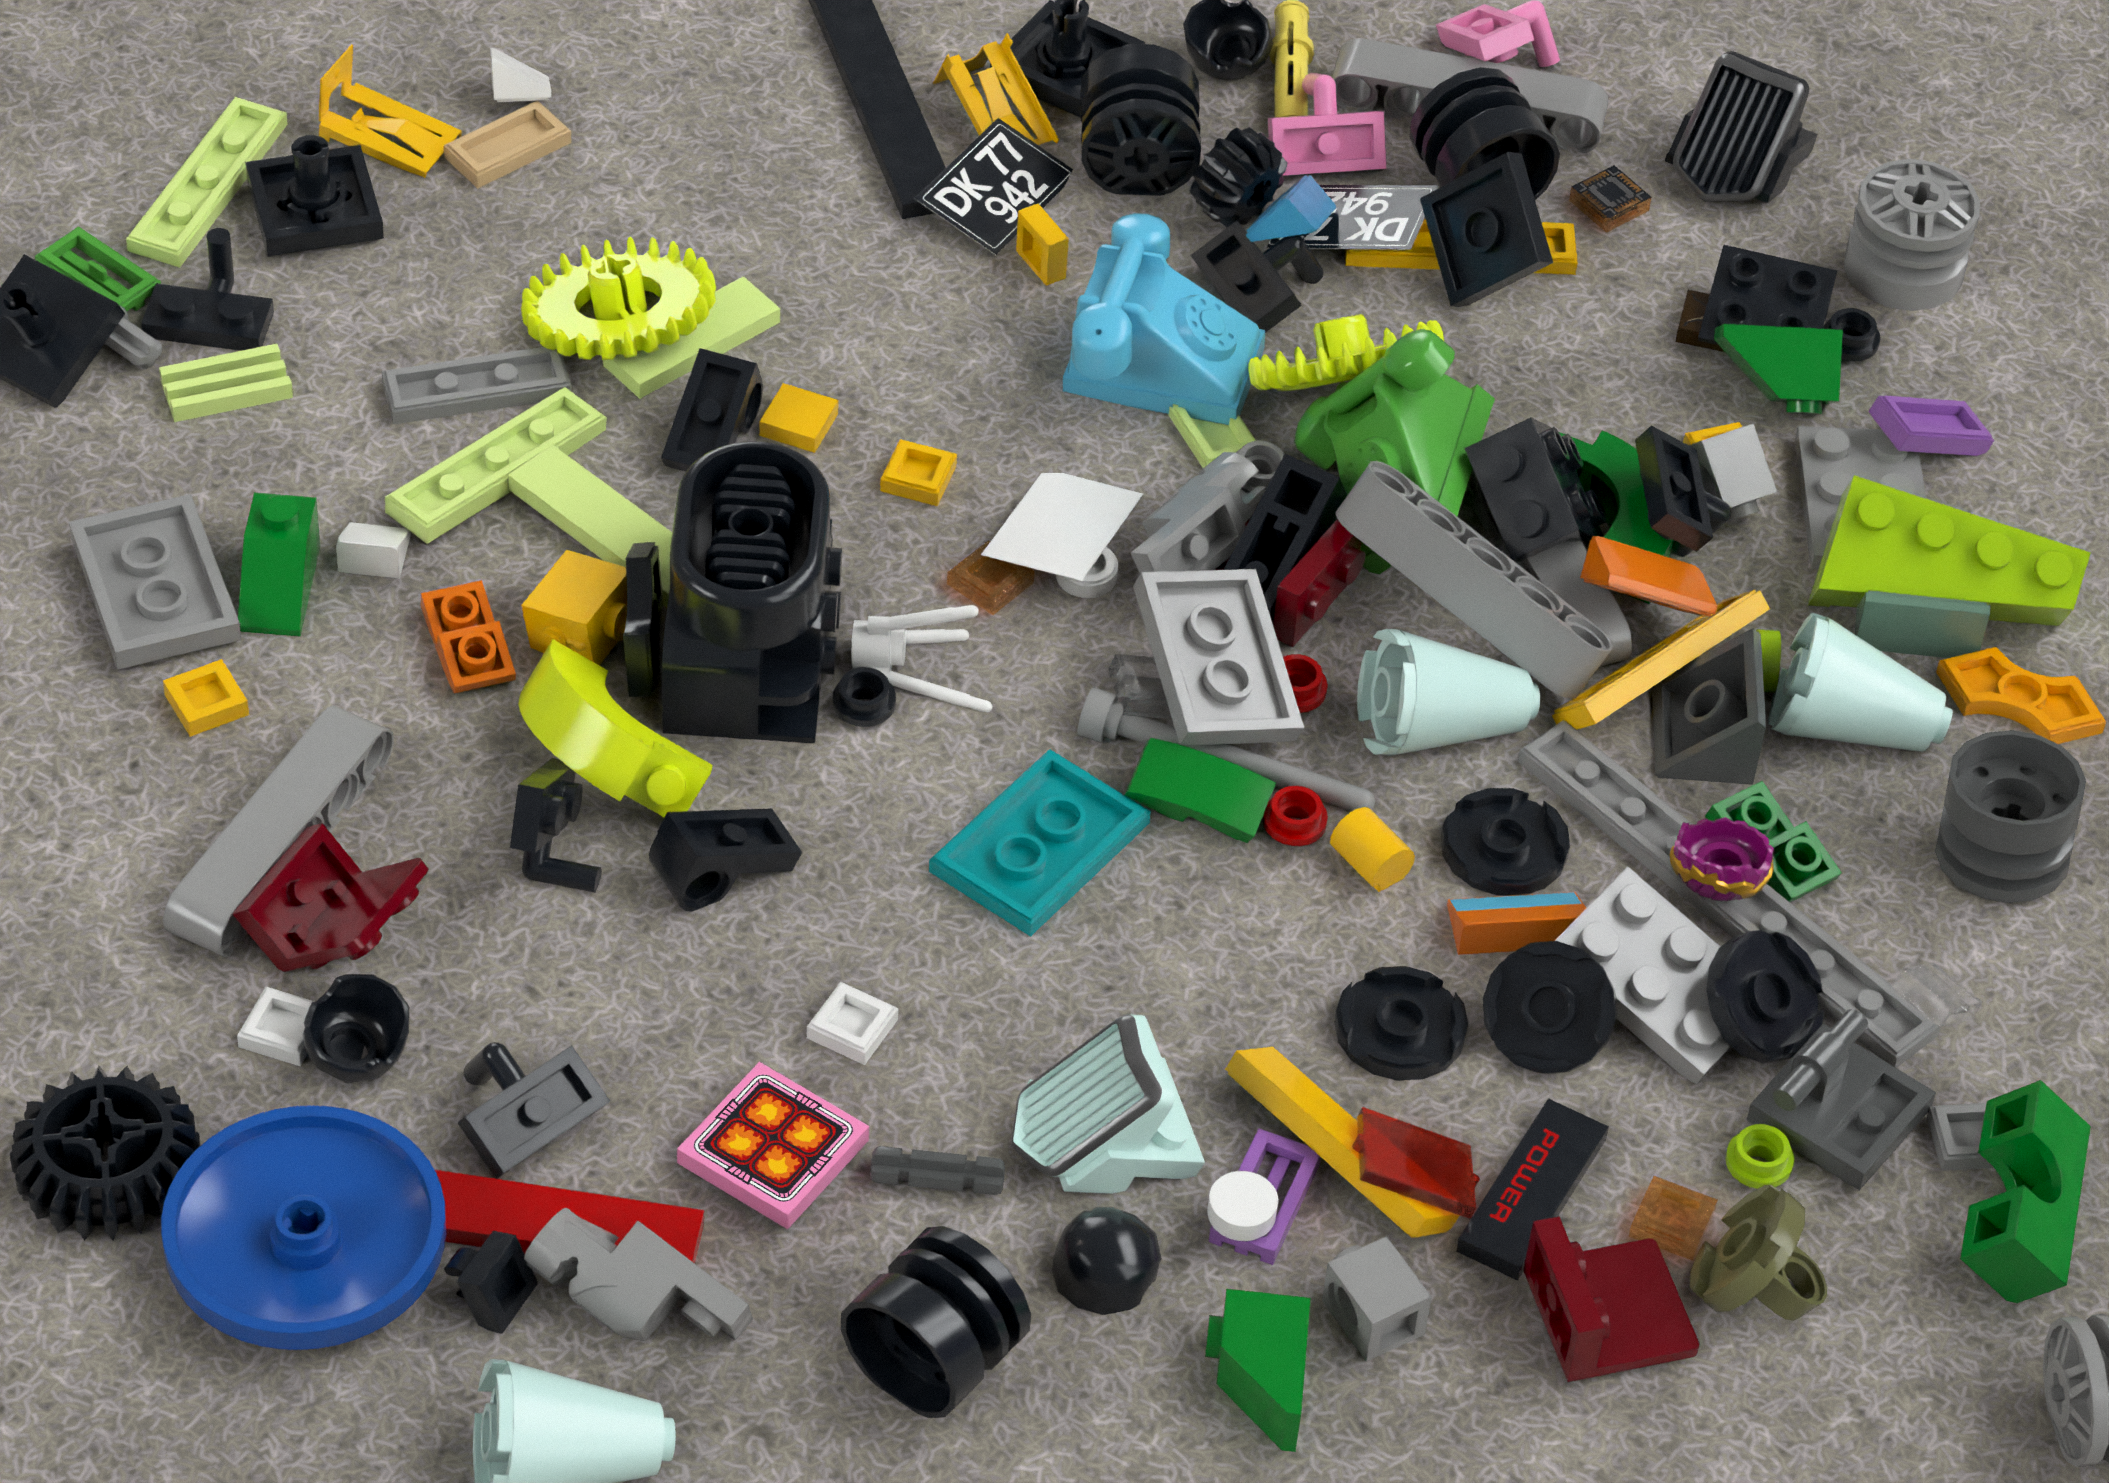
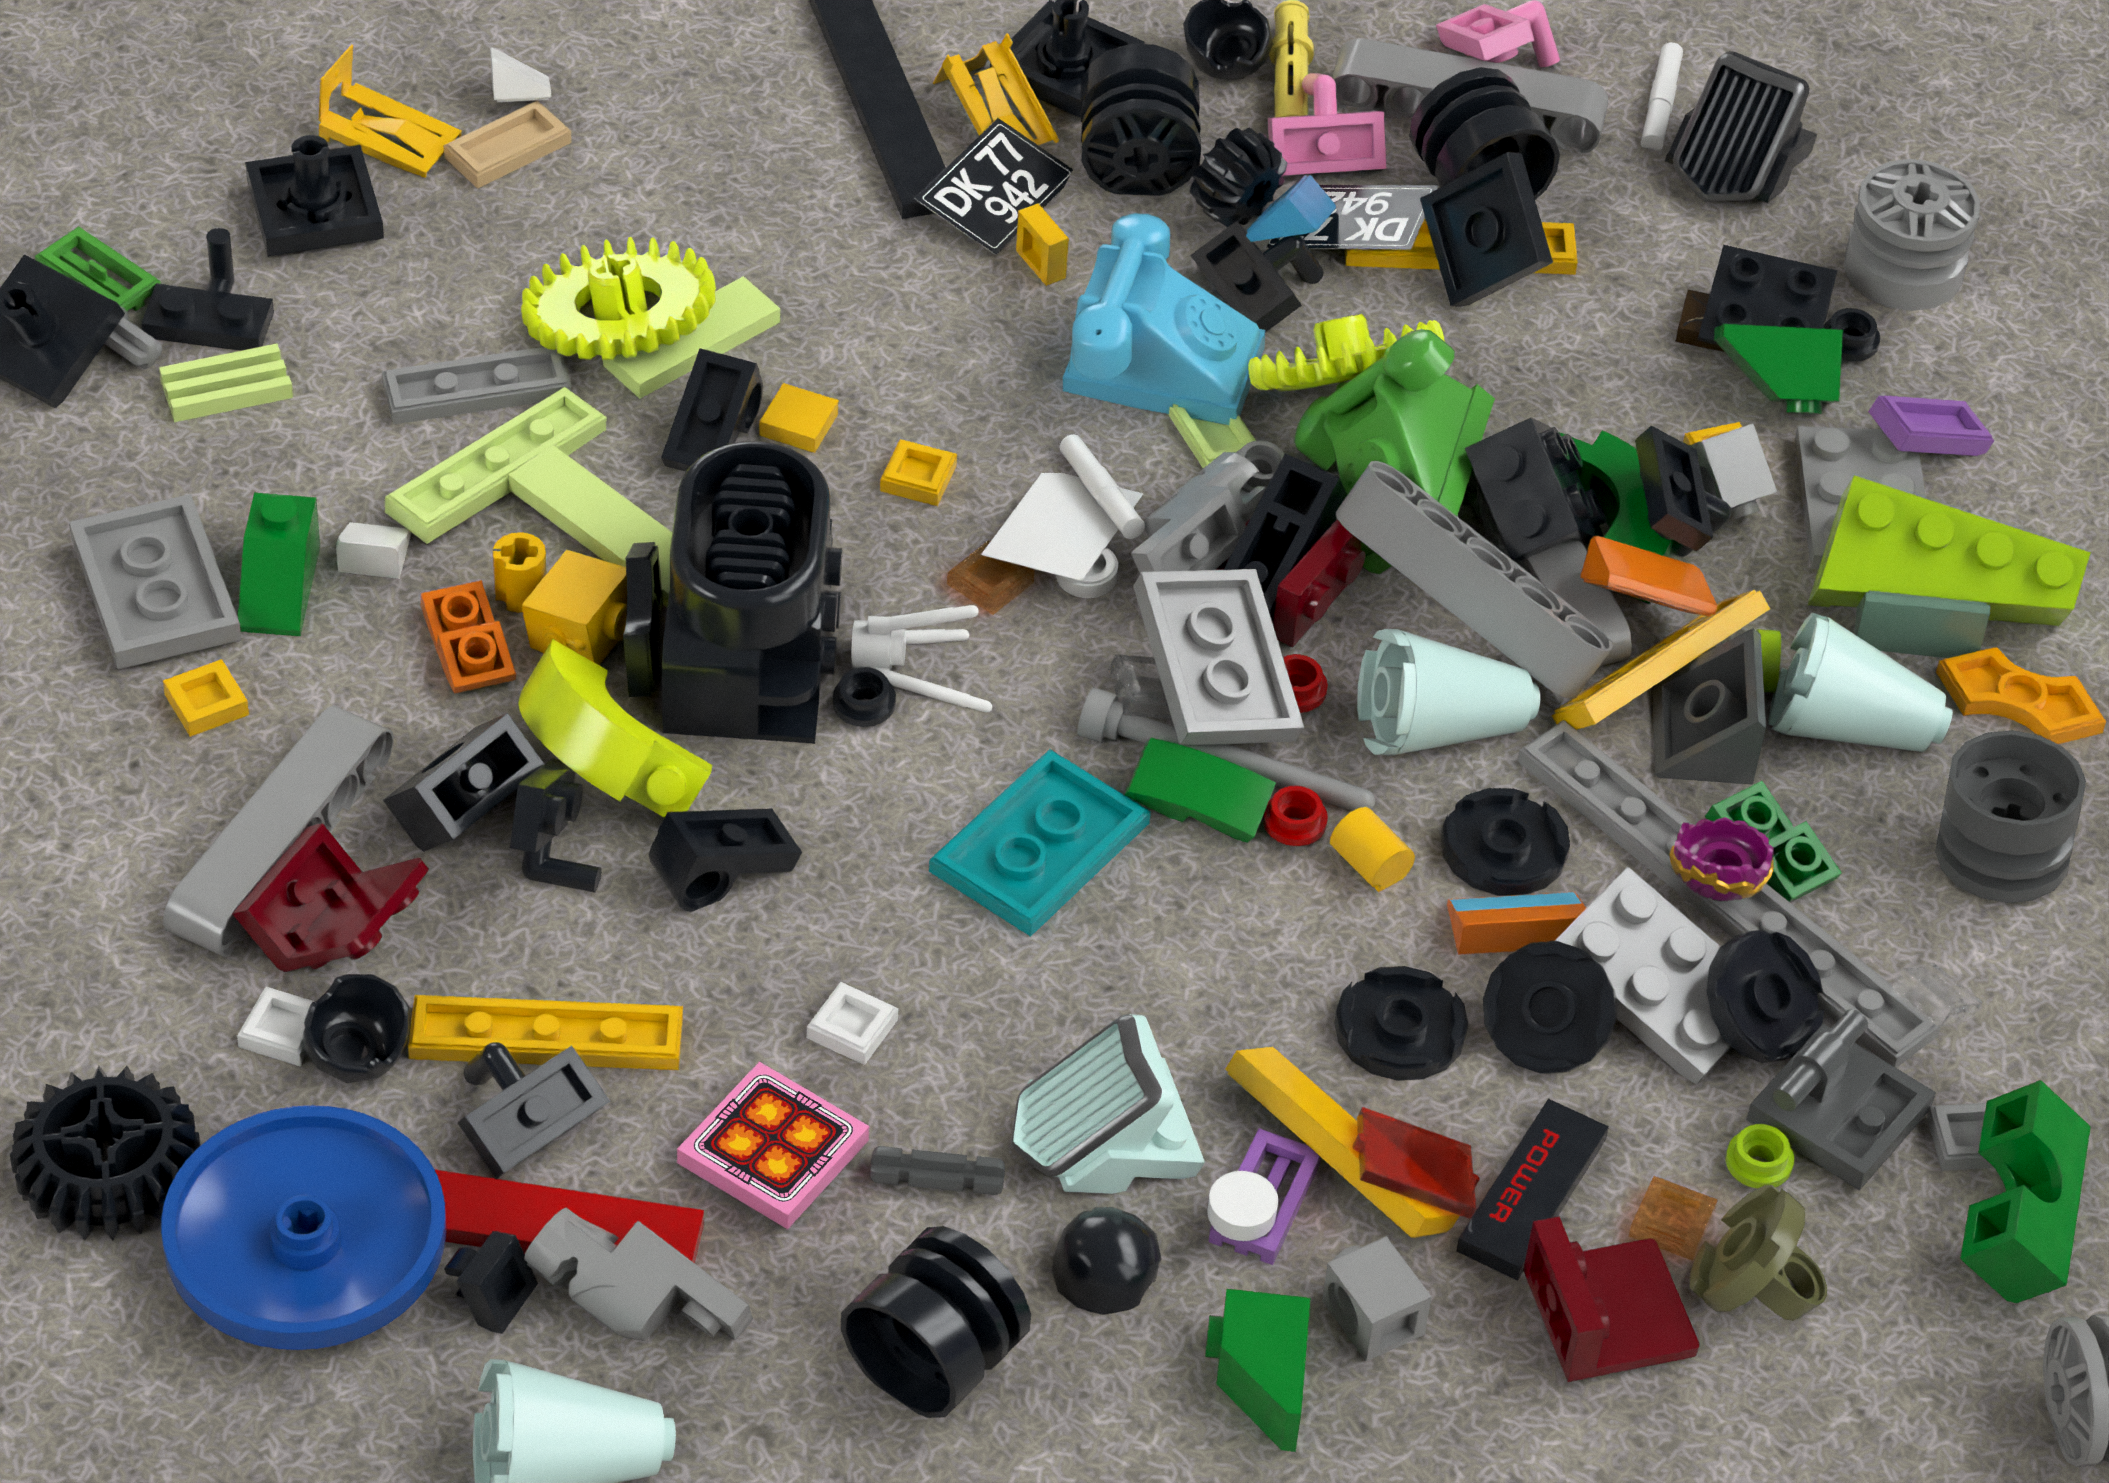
yellowish green tile [126,97,288,268] -> none
tile [1569,165,1652,233] -> none
none -> black brick [383,713,544,852]
none -> yellow tile [408,995,683,1070]
none -> yellow piece [493,532,547,613]
none -> white piece [1060,434,1145,539]
none -> white piece [1641,42,1683,151]

